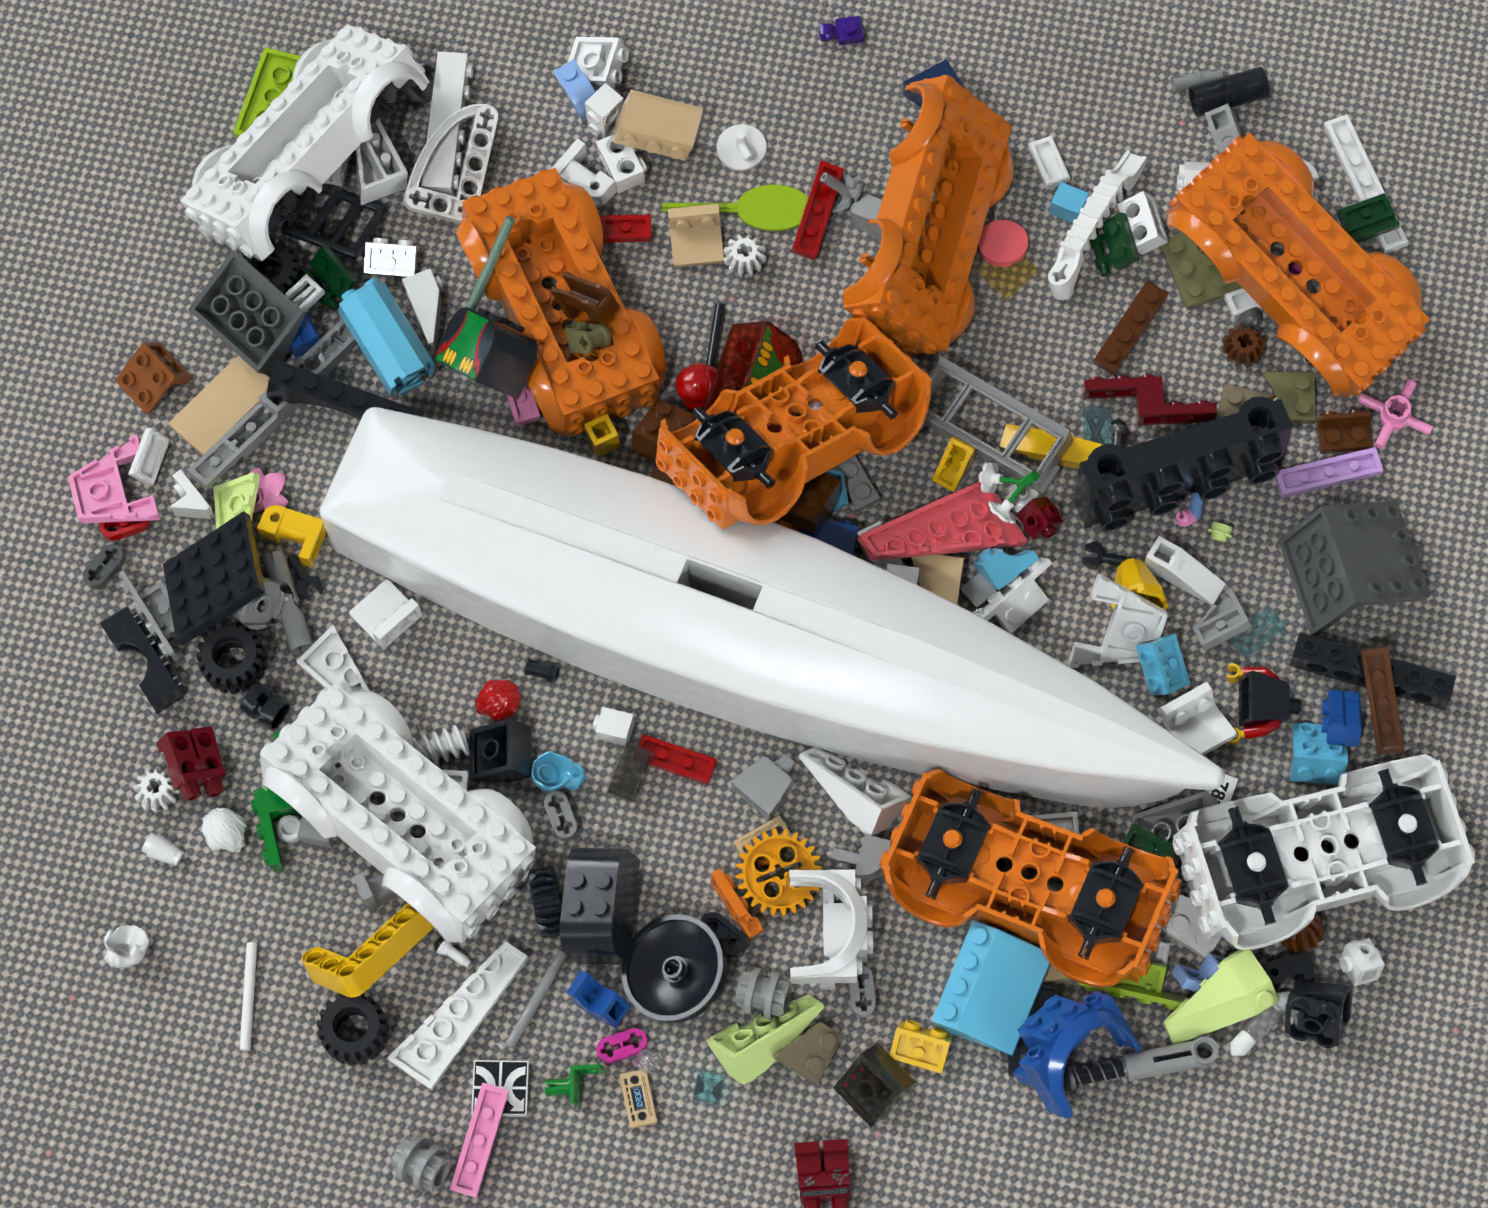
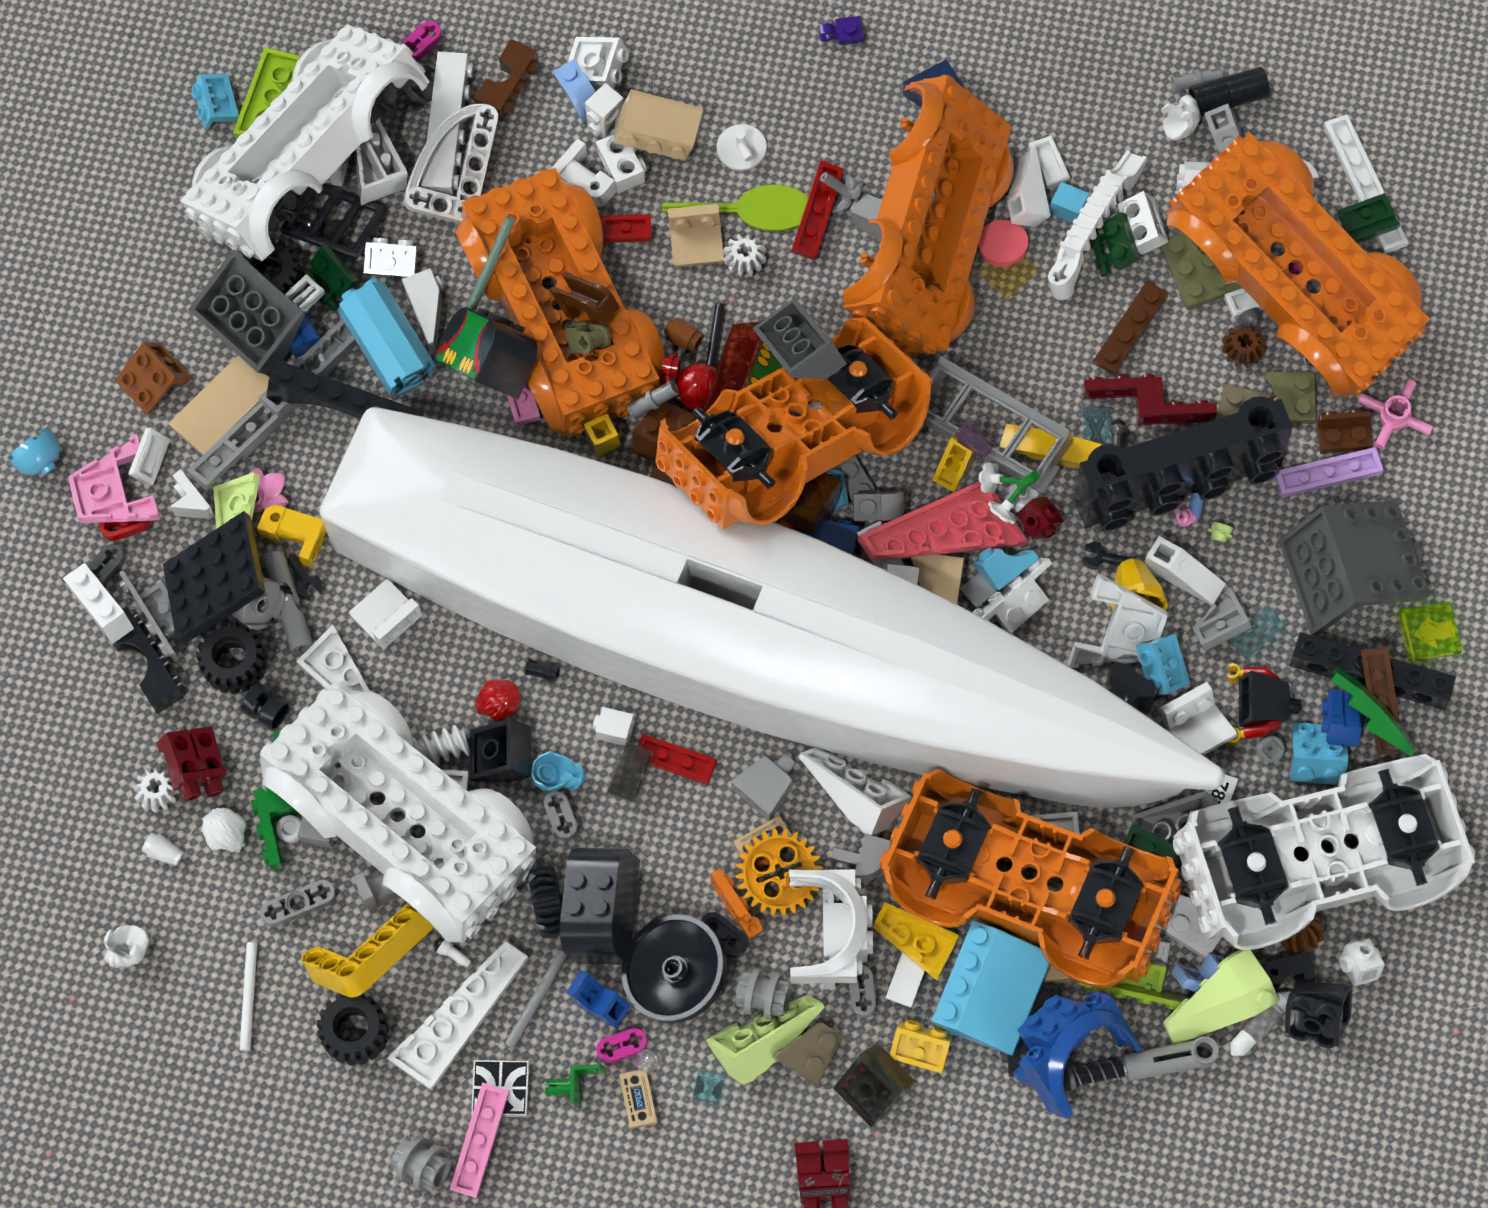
none -> medium azure cylinder [7,427,60,476]
none -> white brick [63,563,134,644]
none -> medium azure bracket [192,74,239,129]
none -> light grey beam [260,880,336,927]
none -> dark pink beam [401,21,442,61]
none -> reddish brown arch [474,39,540,122]
none -> light grey pin [627,380,679,419]
none -> red plate [662,353,681,402]
none -> dark orange brick [664,317,704,352]
none -> dark grey slope [753,297,847,380]
none -> light grey brick [852,491,905,521]
none -> yellow wing [873,902,959,981]
none -> white slope [885,952,925,1008]
none -> clear purple cone [954,421,993,459]
none -> white slope [1007,148,1051,227]
none -> black piece [1106,662,1159,712]
none -> white hair [1161,95,1201,141]
none -> light grey tile [1256,735,1285,763]
none -> green slope [1331,666,1414,757]
none -> clear neon green tile [1397,601,1462,662]

